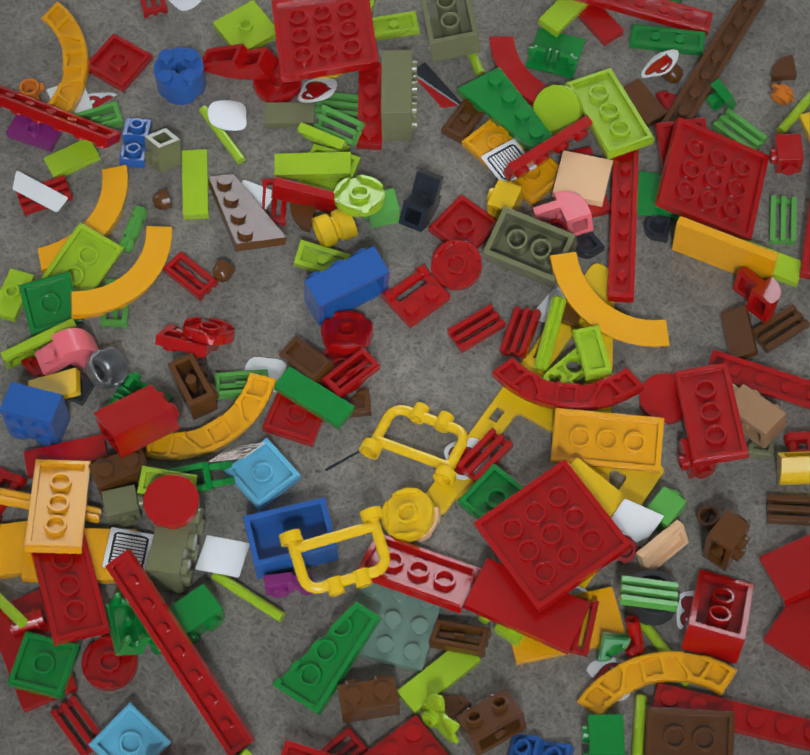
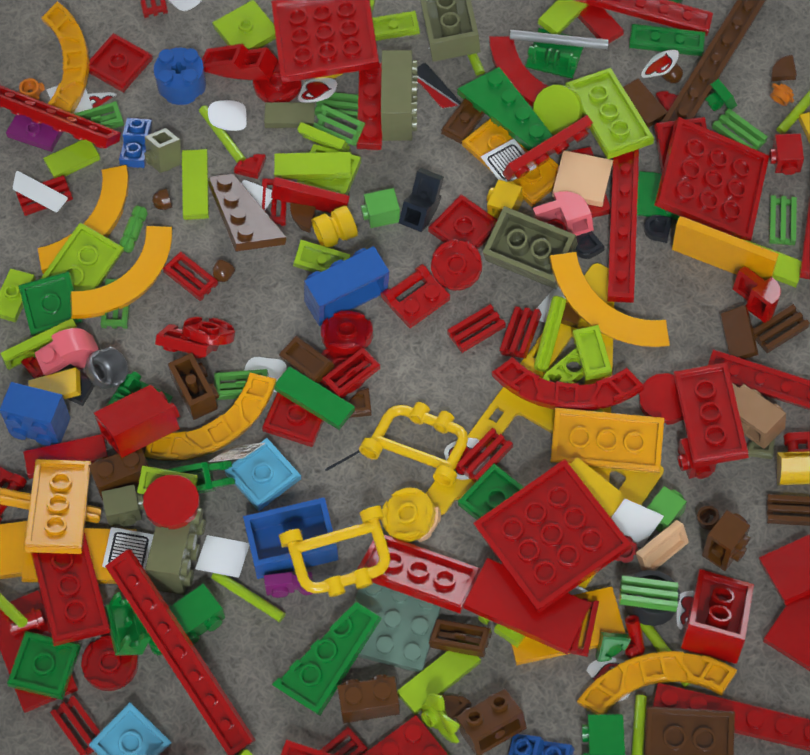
lime tile [334,175,385,217] -> none
none -> red tile [234,154,266,179]
none -> light grey bar [510,30,609,50]

